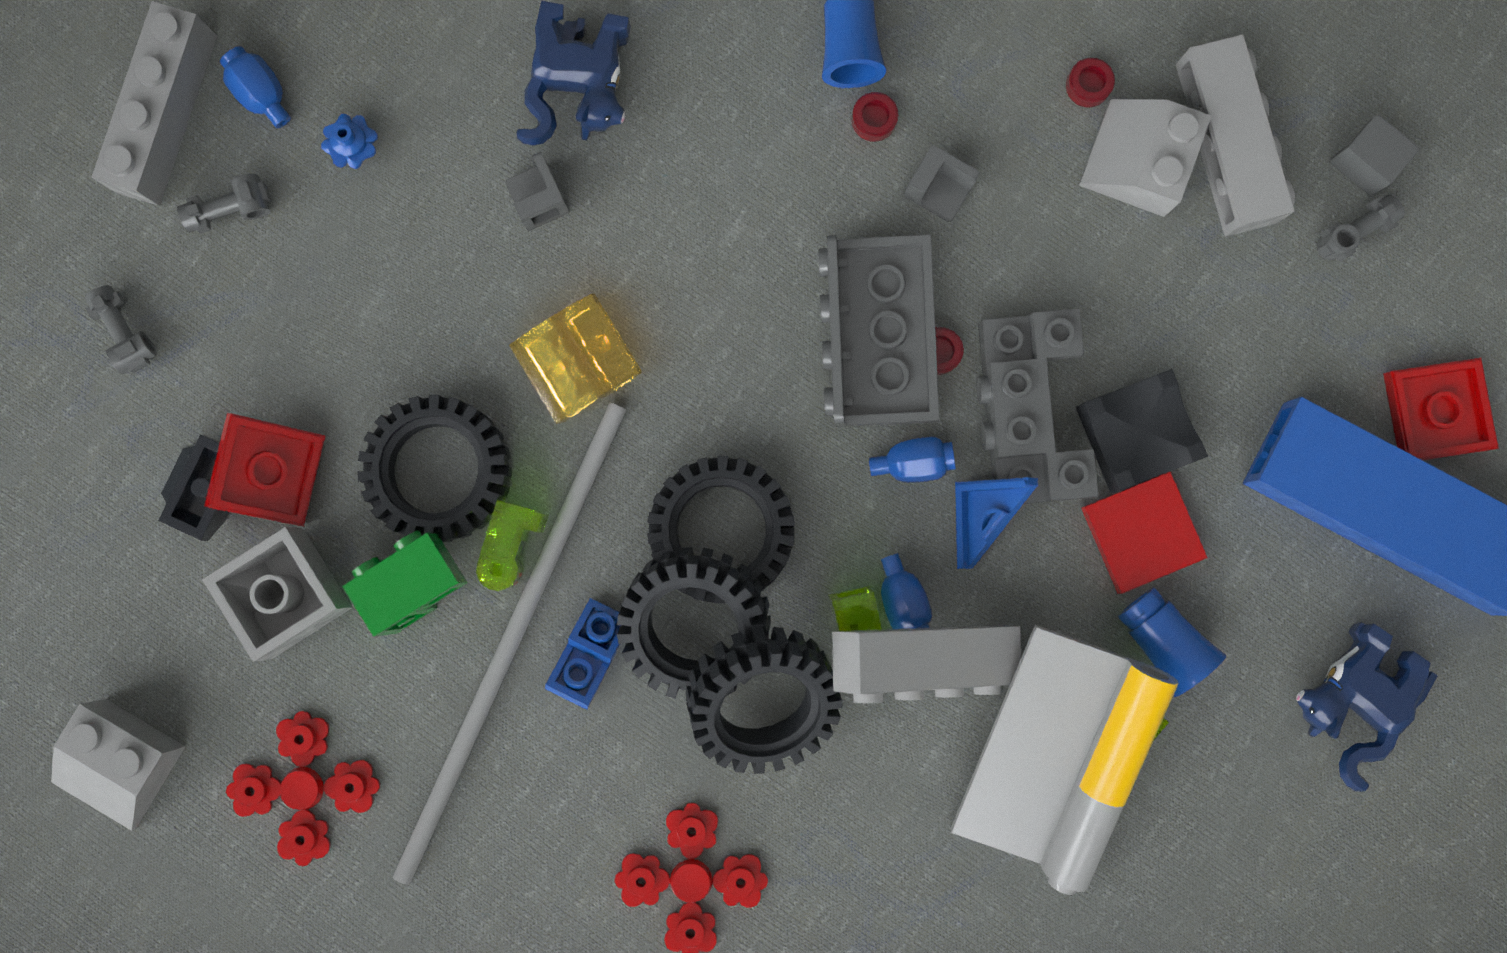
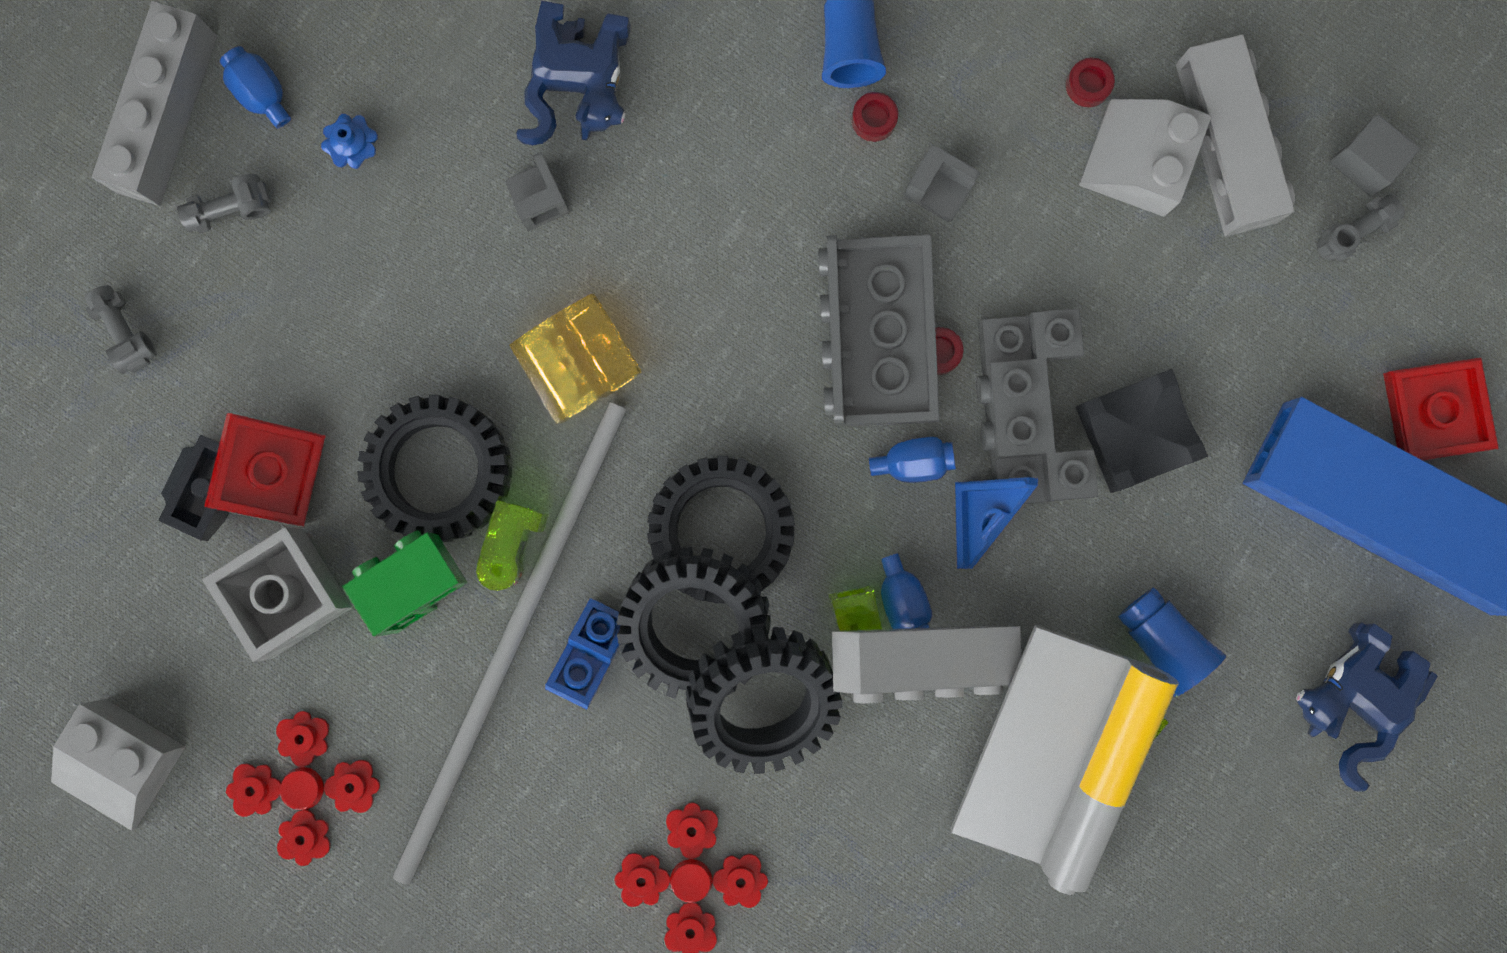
red tile [1081,472,1208,594] -> none

